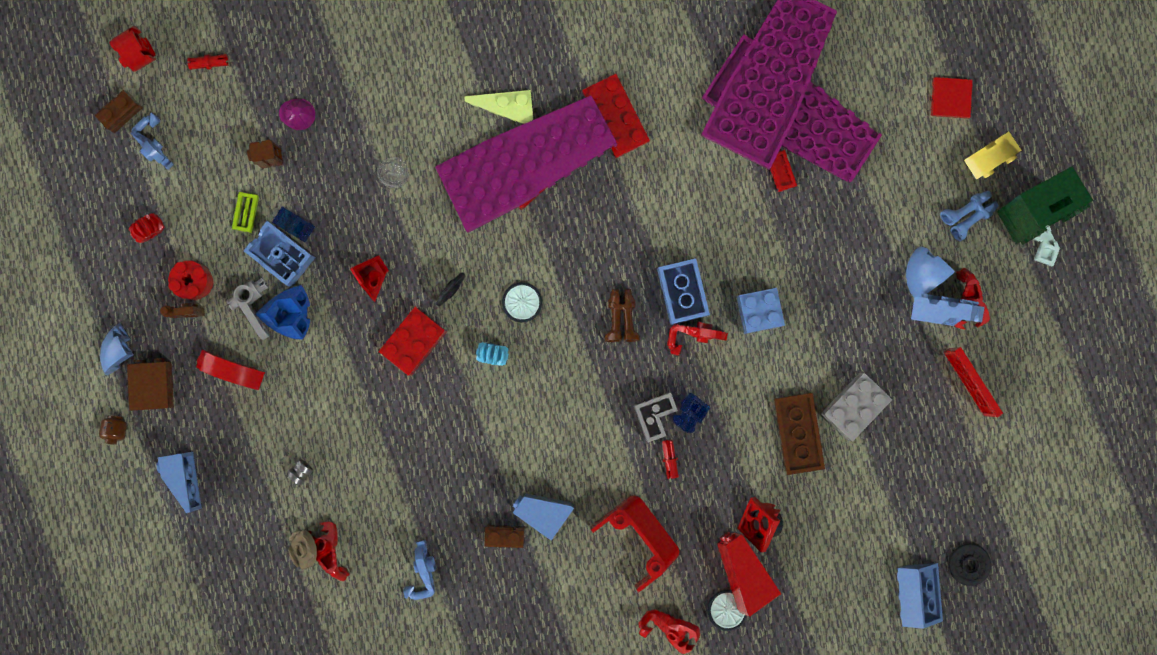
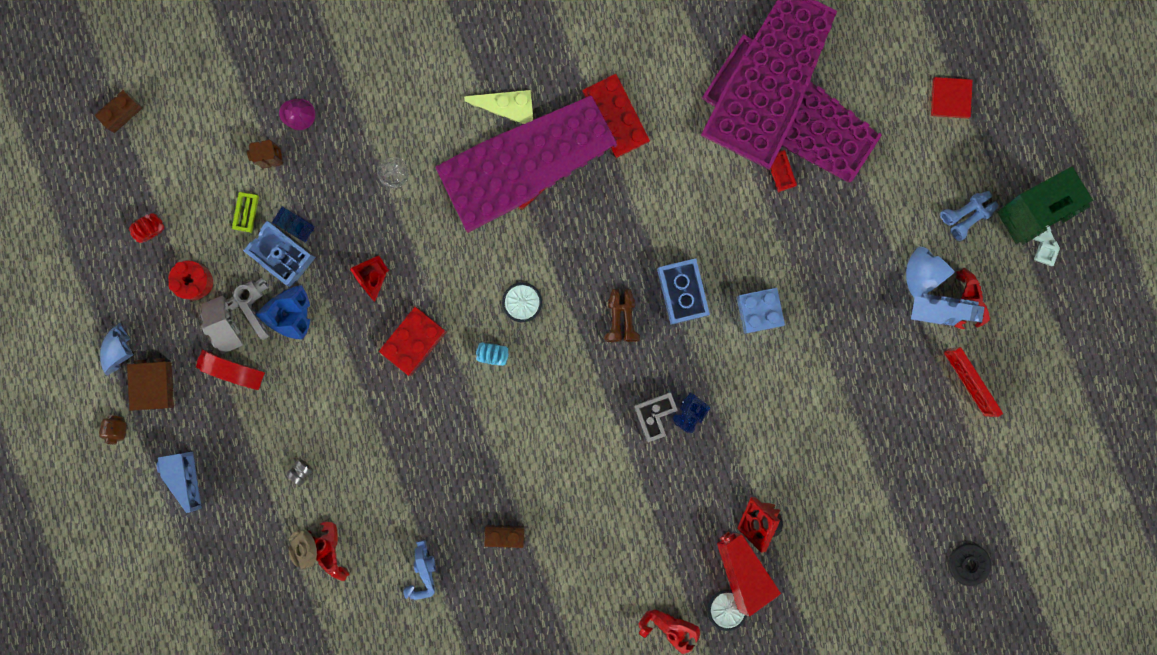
red brick [109,26,156,72] -> none
medium blue animal [131,113,174,170] -> none
reddish brown plate [160,303,205,318] -> none
red pin [187,54,229,70] -> none
black wheel [436,272,465,306] -> none
medium blue slope [512,494,574,540] -> none
red windscreen [590,495,679,593] -> none
red axle [662,440,679,479] -> none
red animal [667,322,728,356] -> none
reddish brown plate [774,393,825,475] -> none
light grey brick [820,373,892,442] -> none
medium blue slope [897,563,943,629] -> none
light yellow brick [964,132,1022,179] -> none
none -> light grey brick [200,295,243,354]

